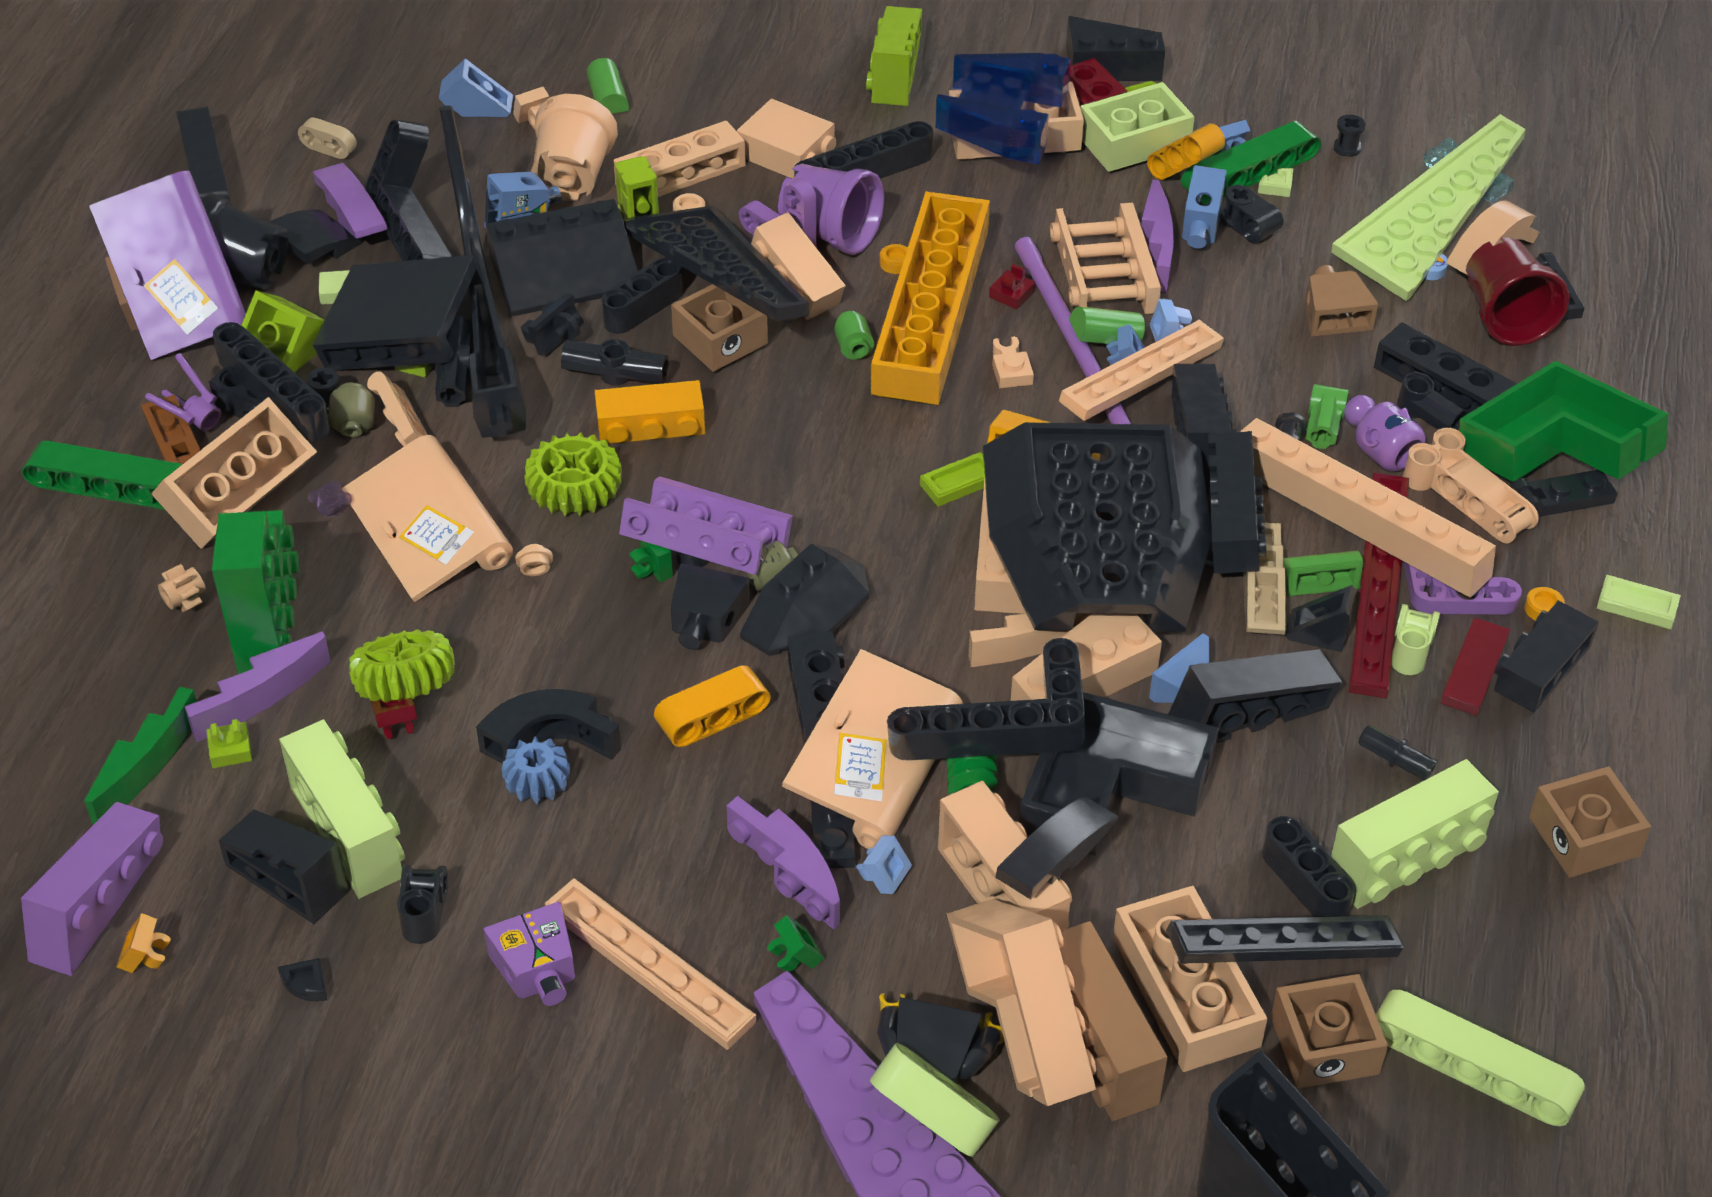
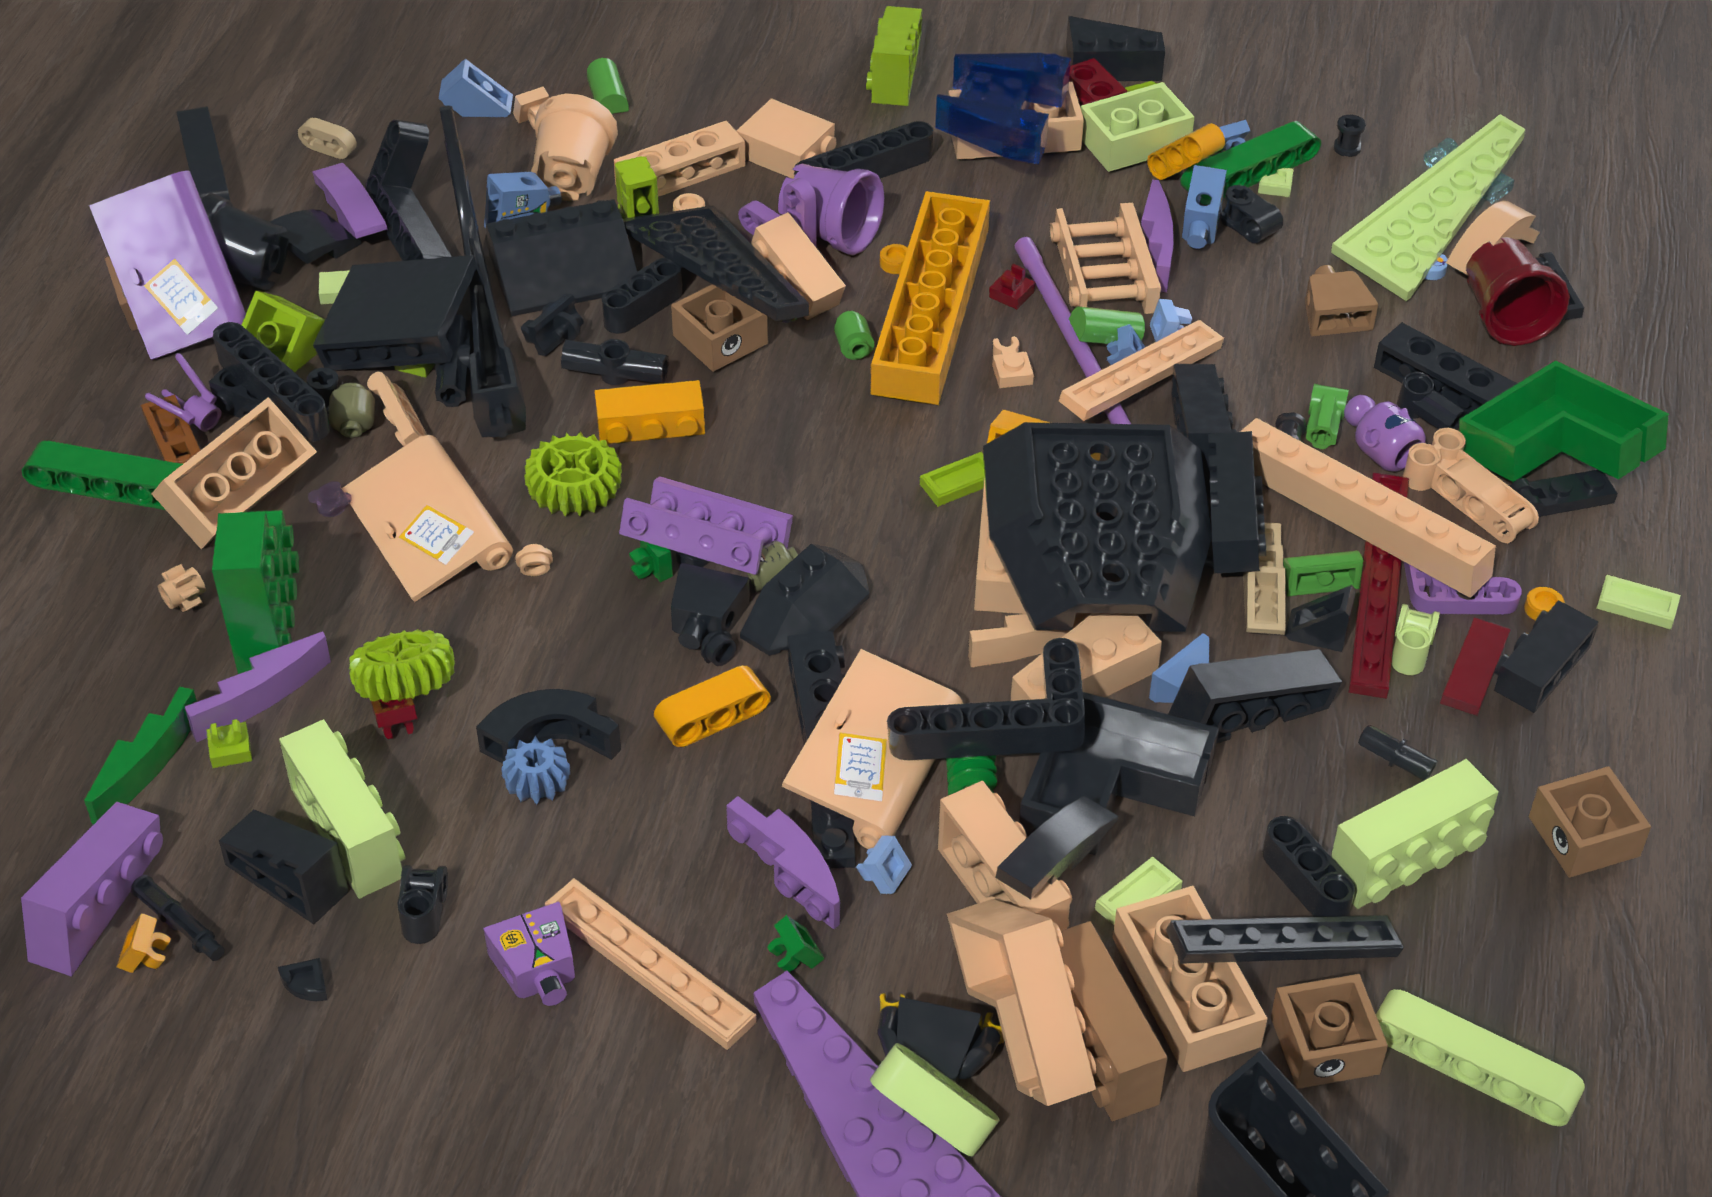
none -> black piece [131,875,225,961]
none -> black plate [701,631,736,666]
none -> yellowish green tile [1095,857,1183,925]

